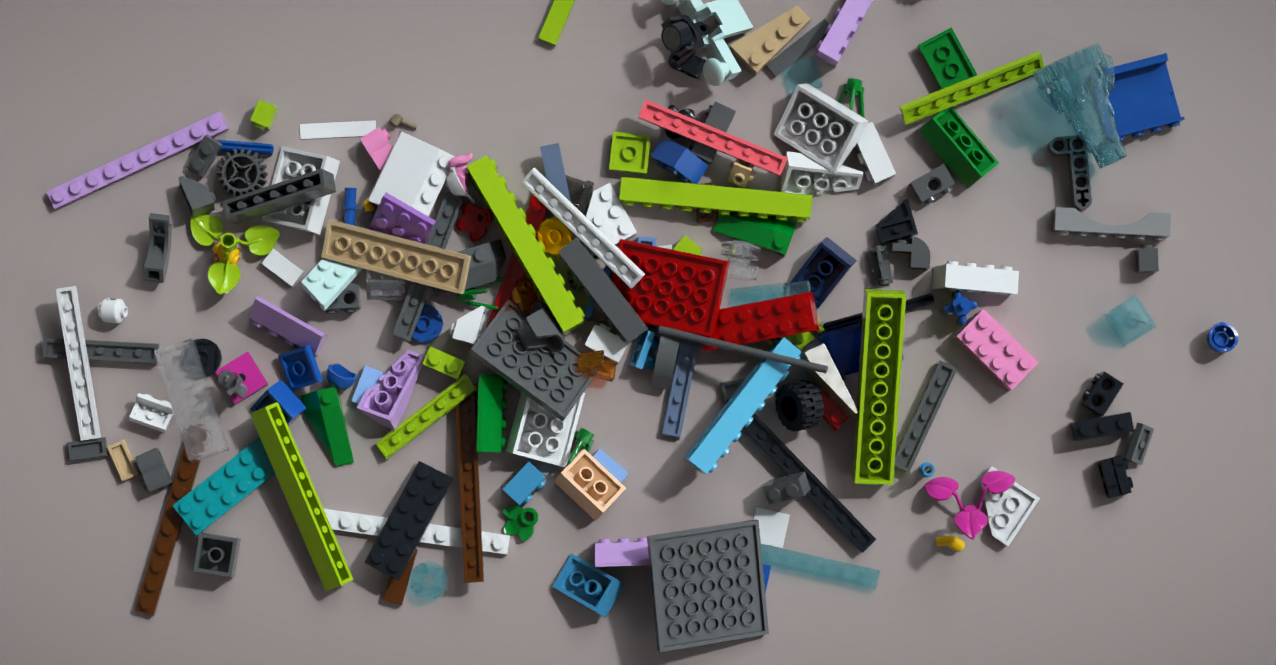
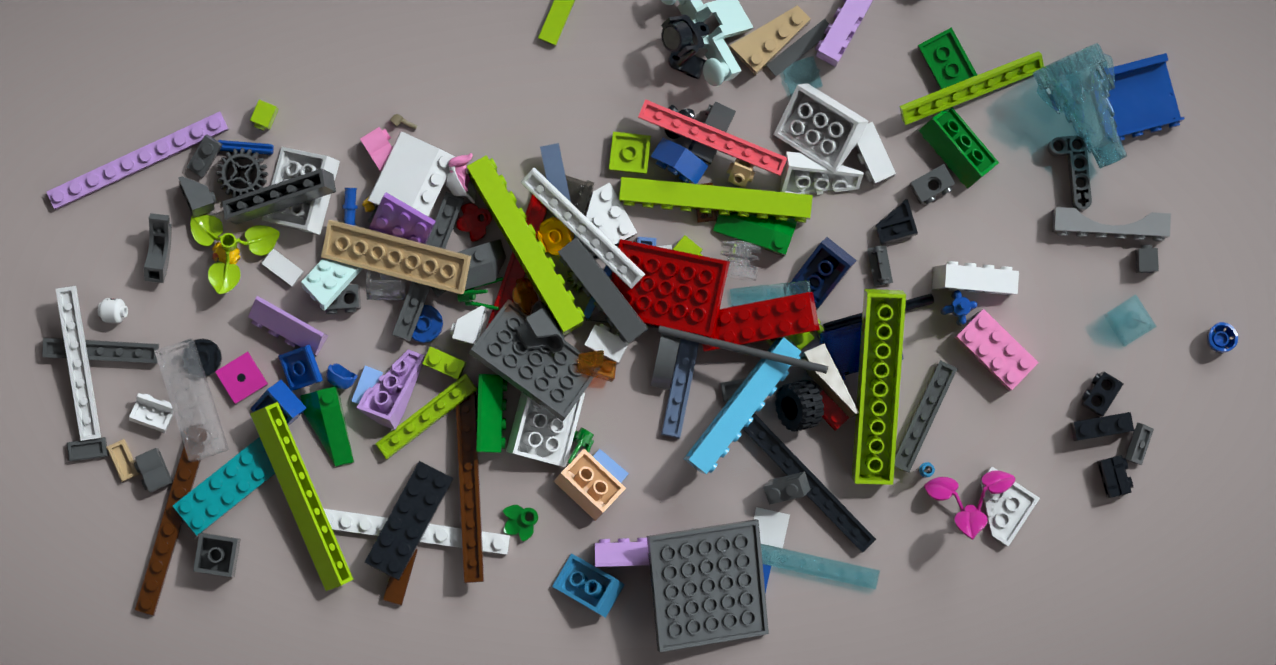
flat silver hips [218,370,248,399] -> none
white sticker [300,120,376,139] -> none
clear light blue plate [409,561,448,600] -> none
dark azure brick [503,461,546,505] -> none
dark azure tile [629,330,660,369] -> none
green plant [838,78,865,118] -> none
dark grey brick [891,236,930,270] -> none
yellow arm [936,536,965,552] -> none

